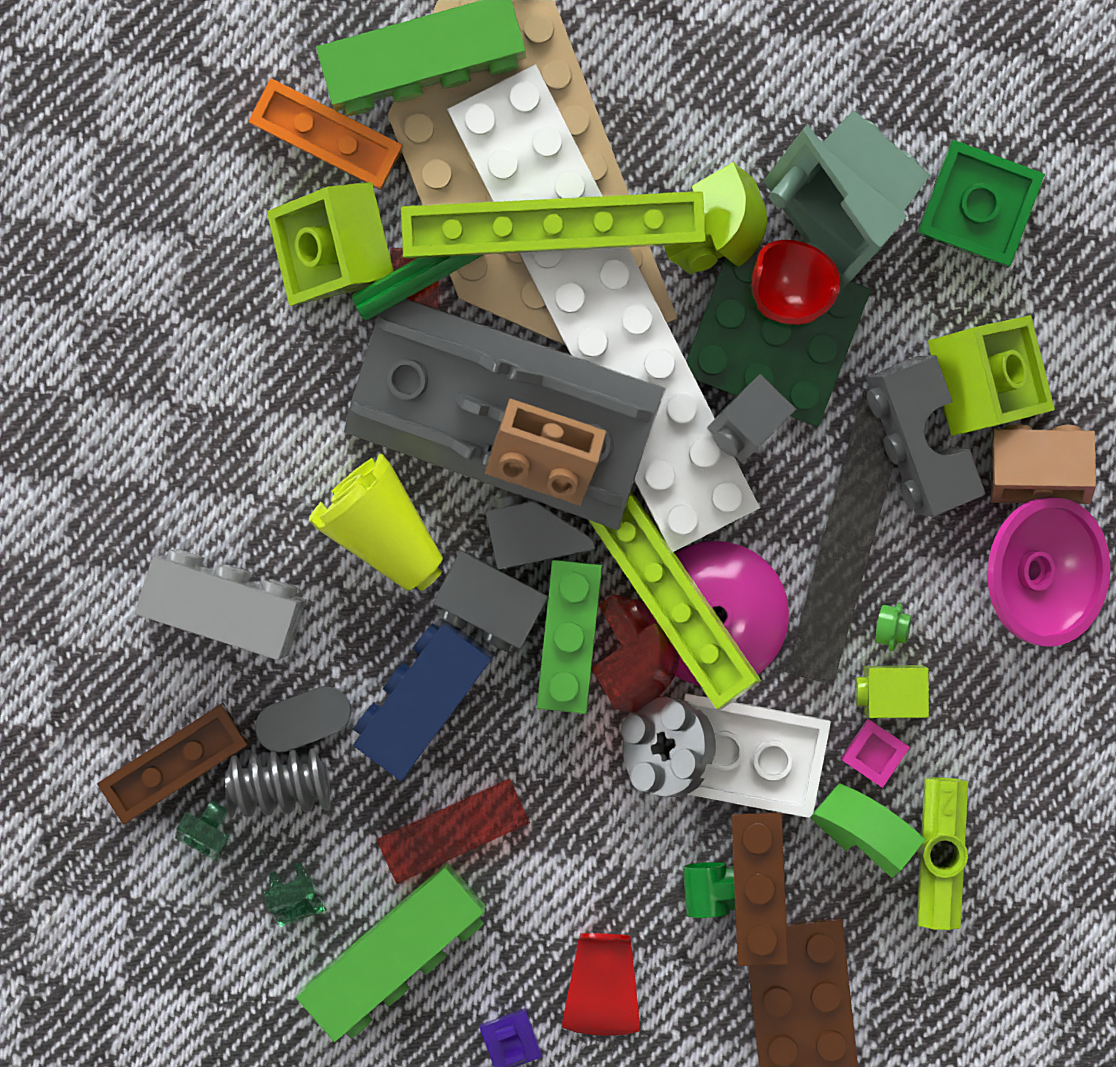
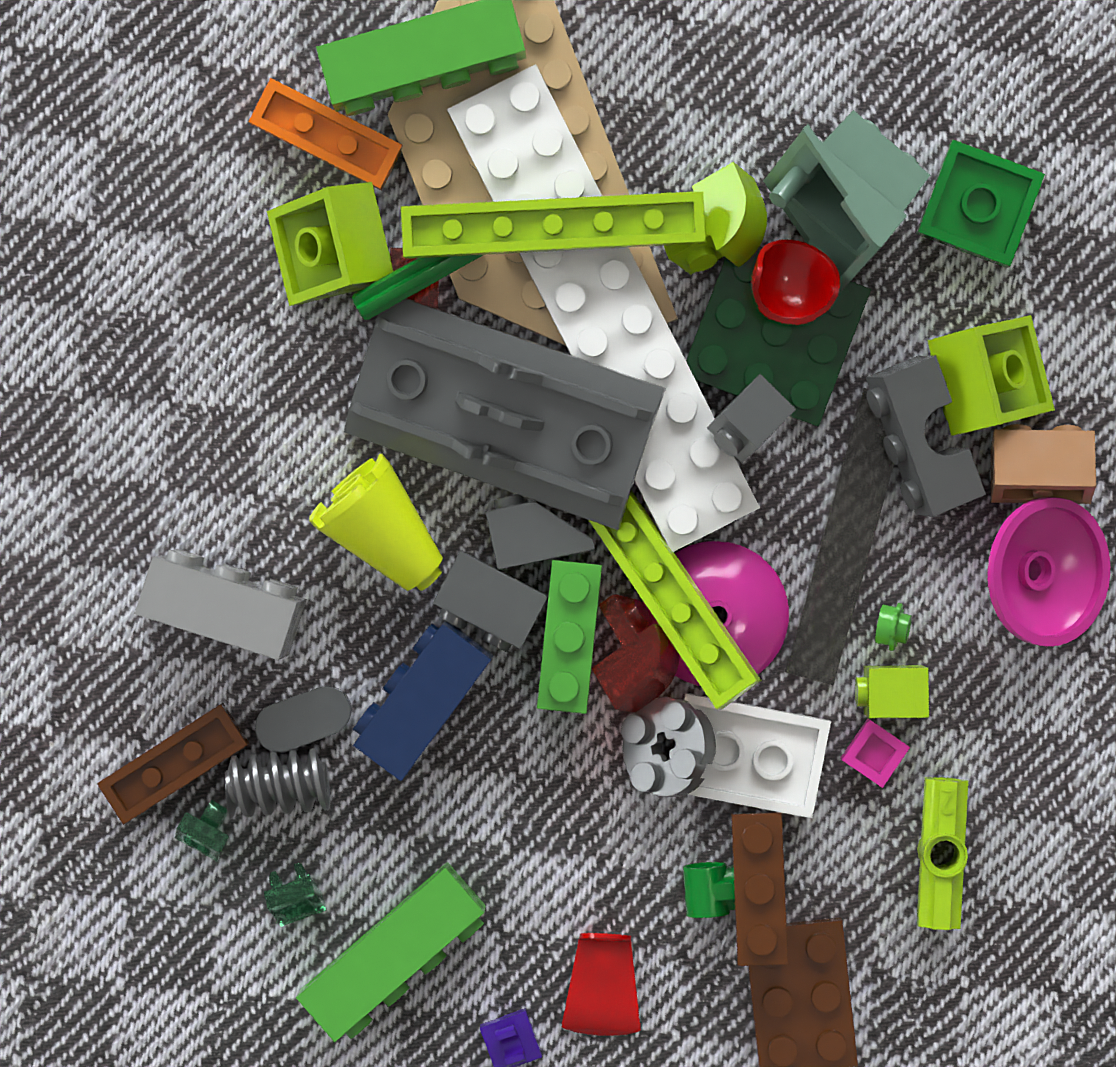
clear red tile [376,777,530,884] -> none
medium nougat brick [484,398,606,506] -> none
bright green slope [810,783,926,878] -> none

